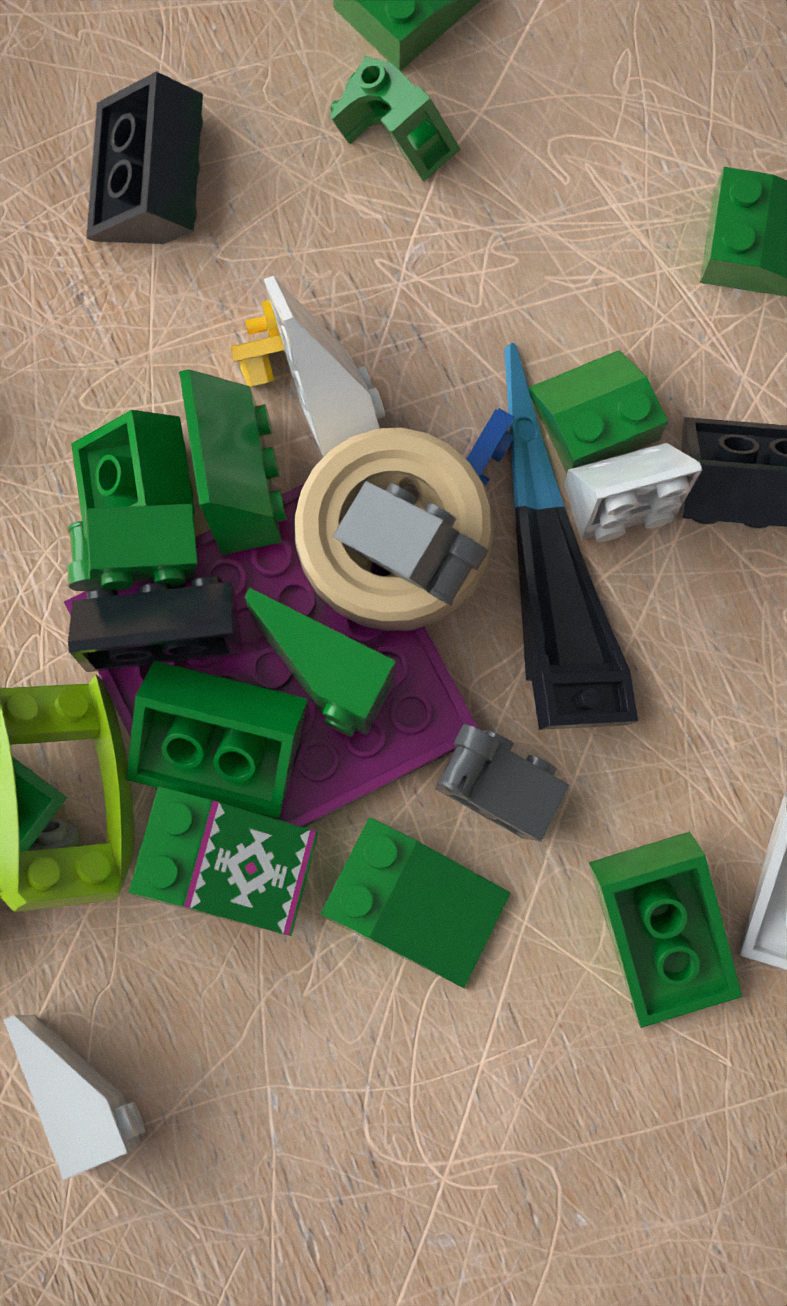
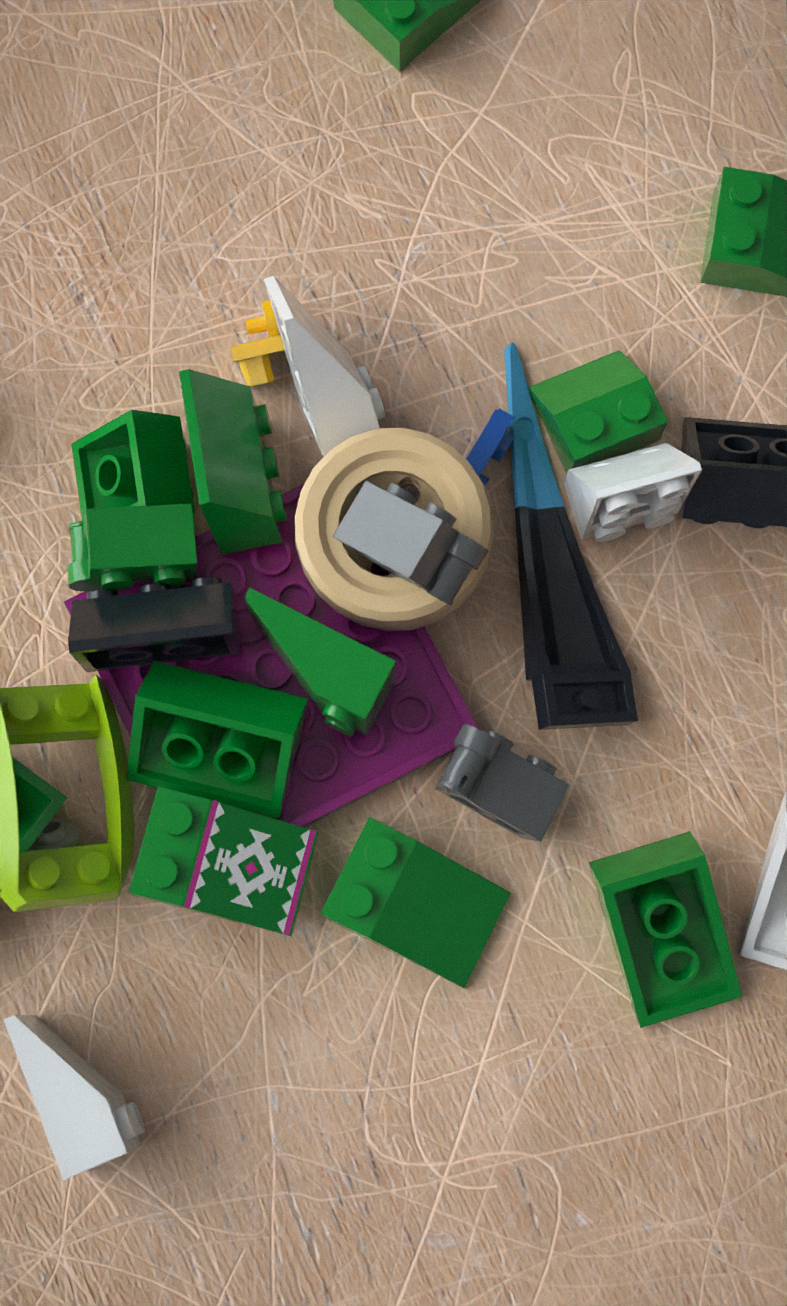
black slope [86,71,203,244] -> none
green tile [329,56,461,181] -> none

